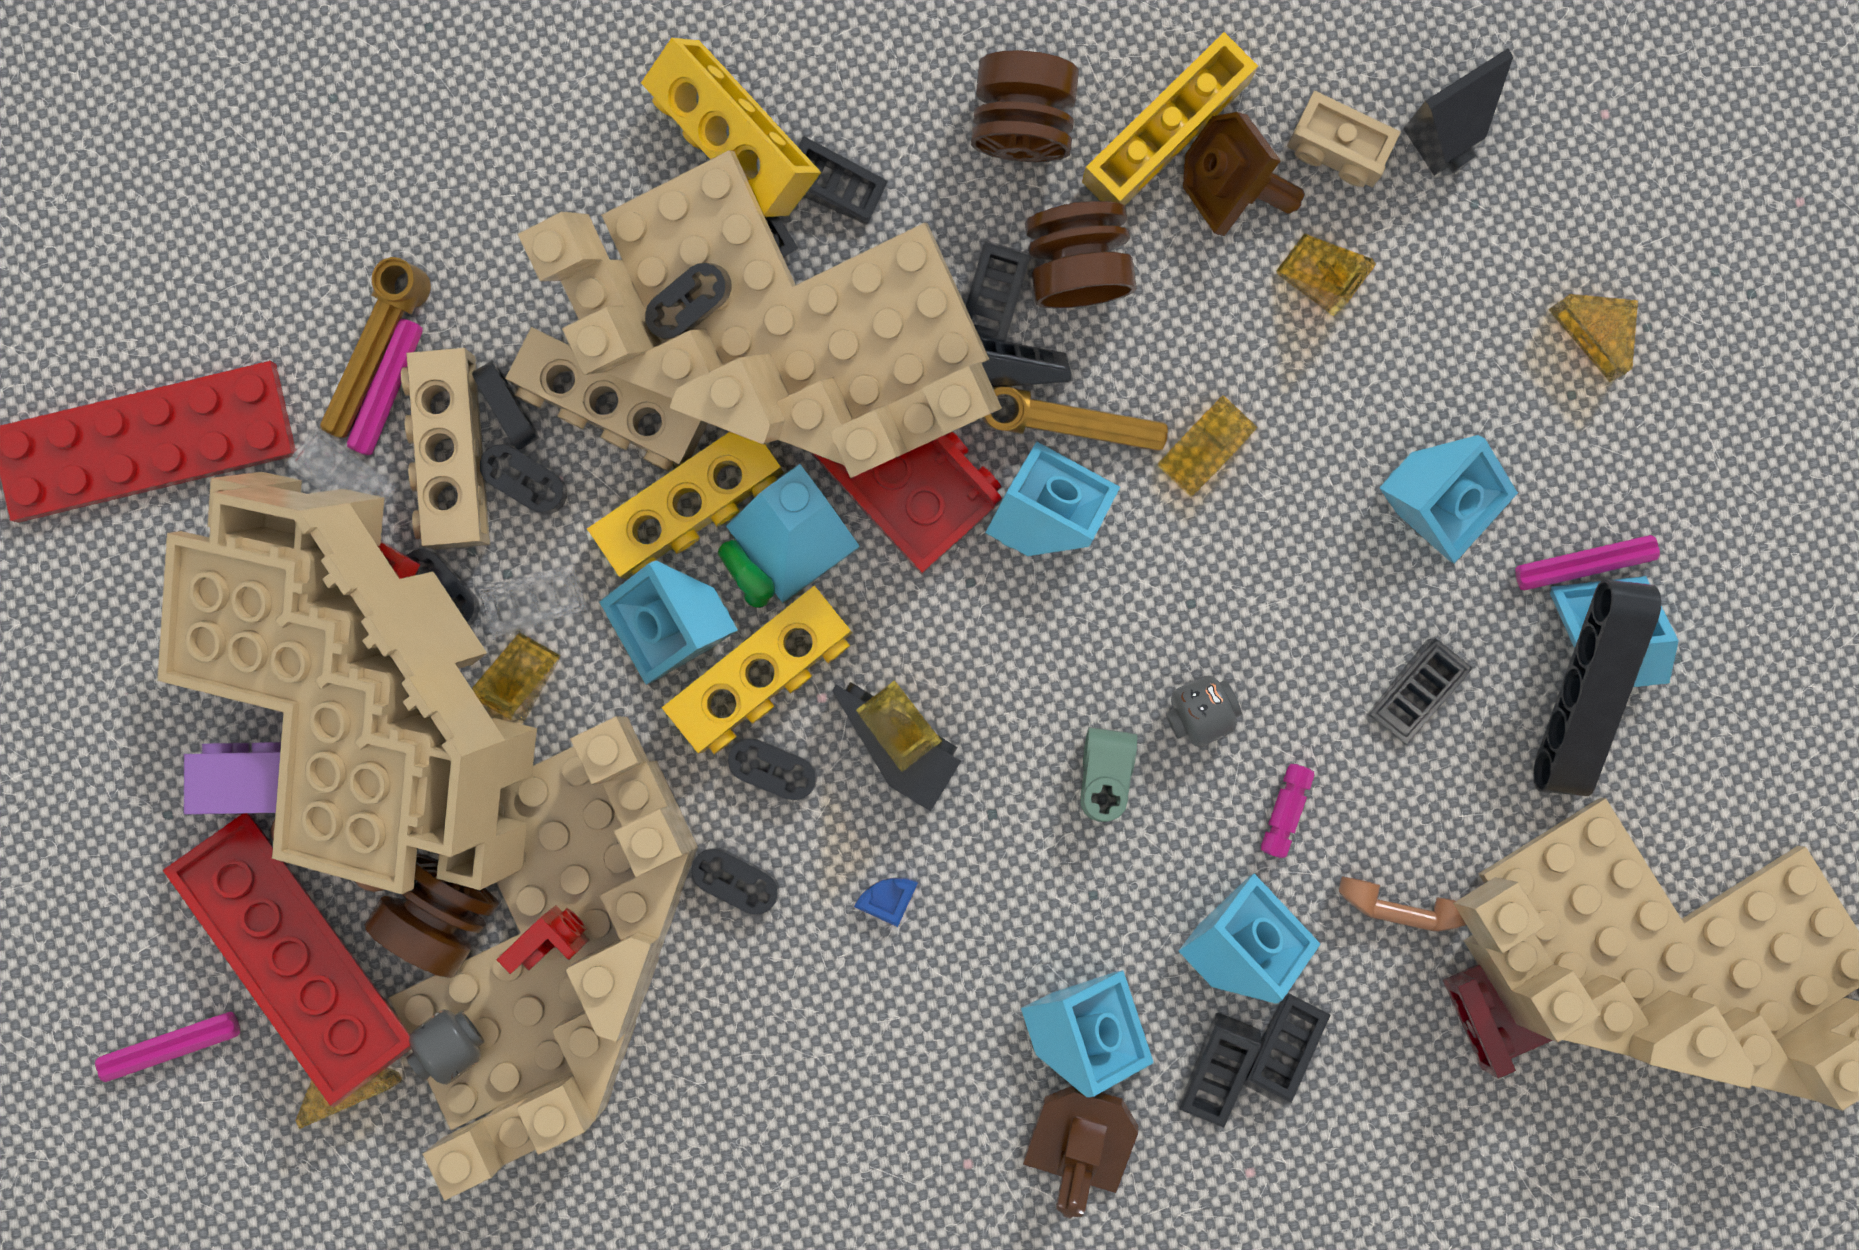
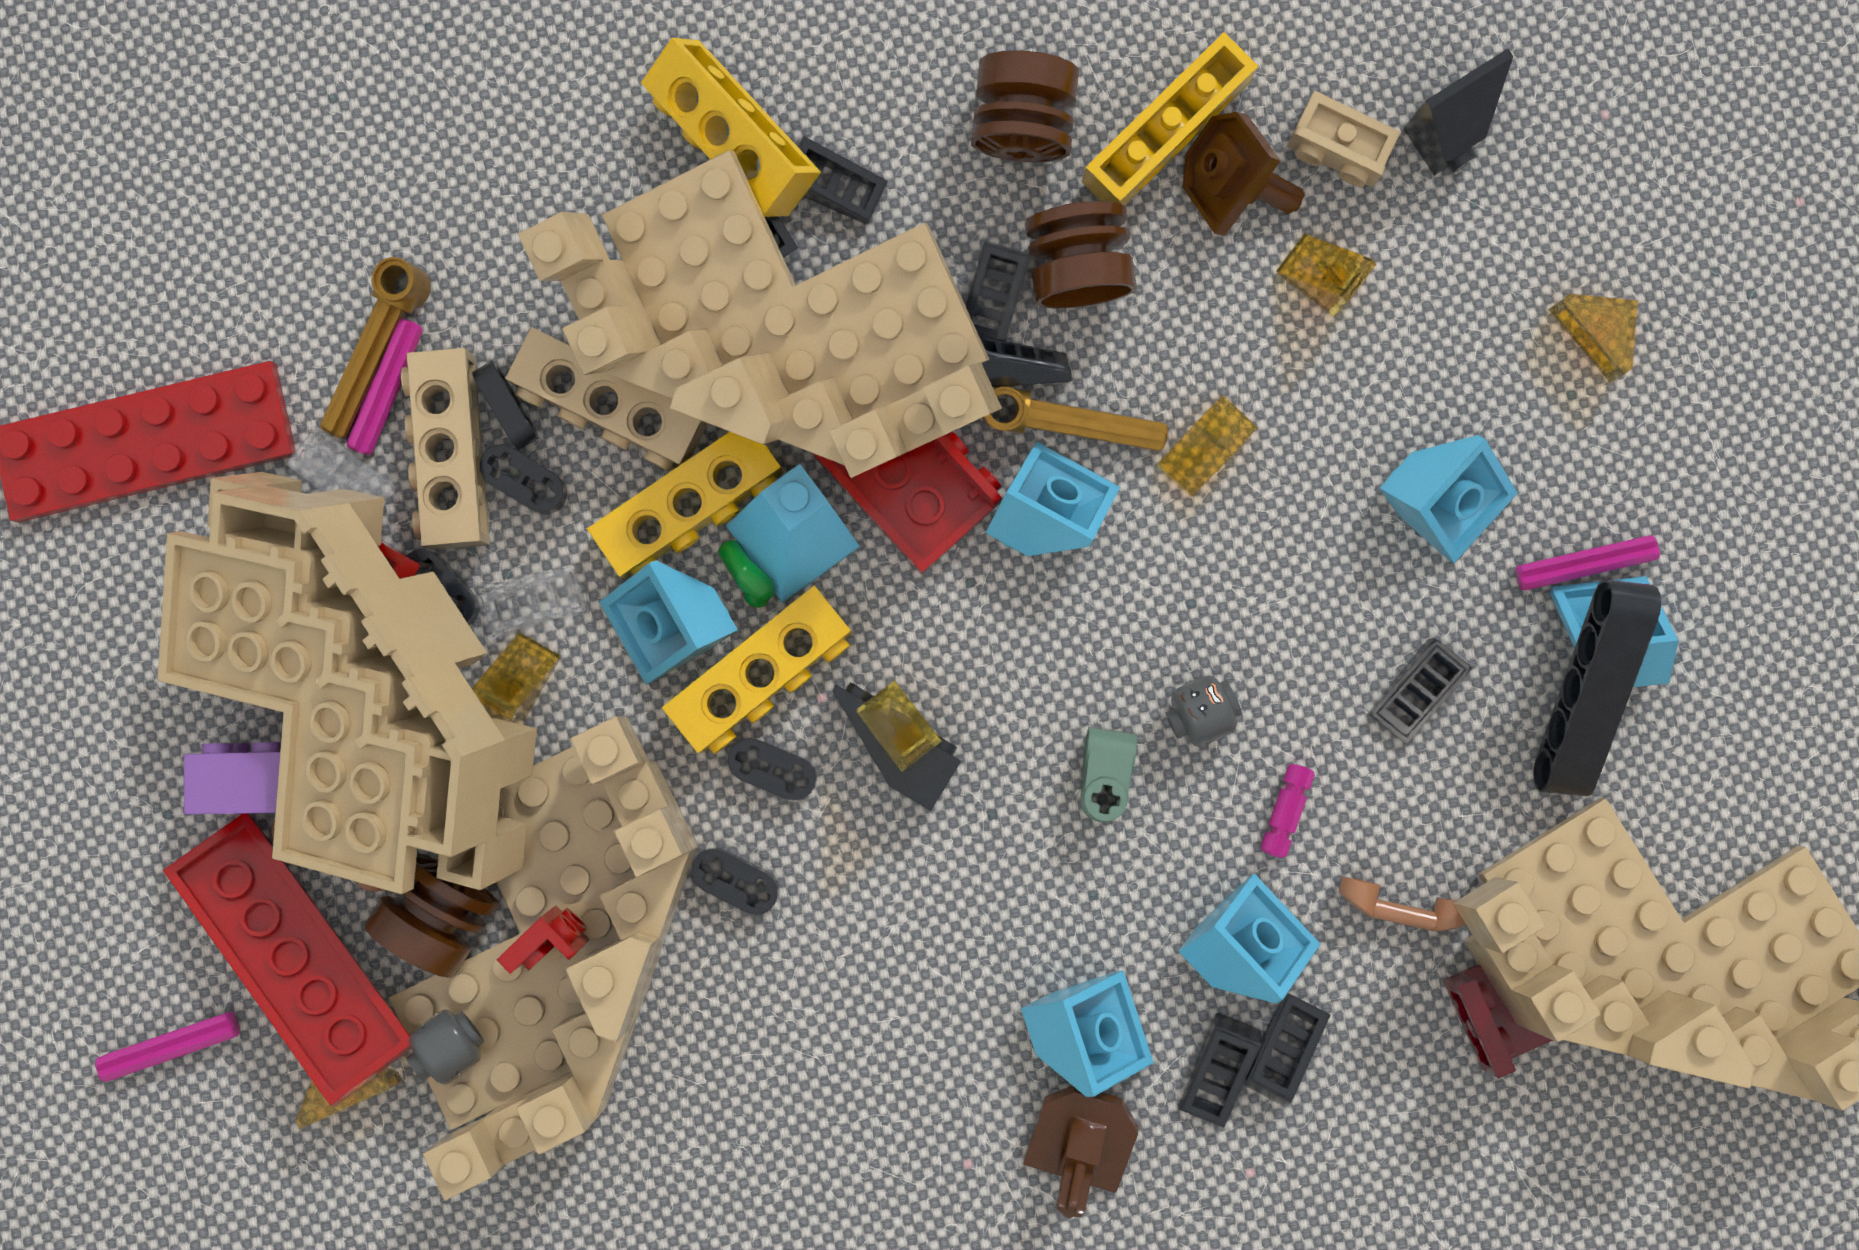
black beam [645,263,732,339] -> none
blue tile [854,877,918,927] -> none

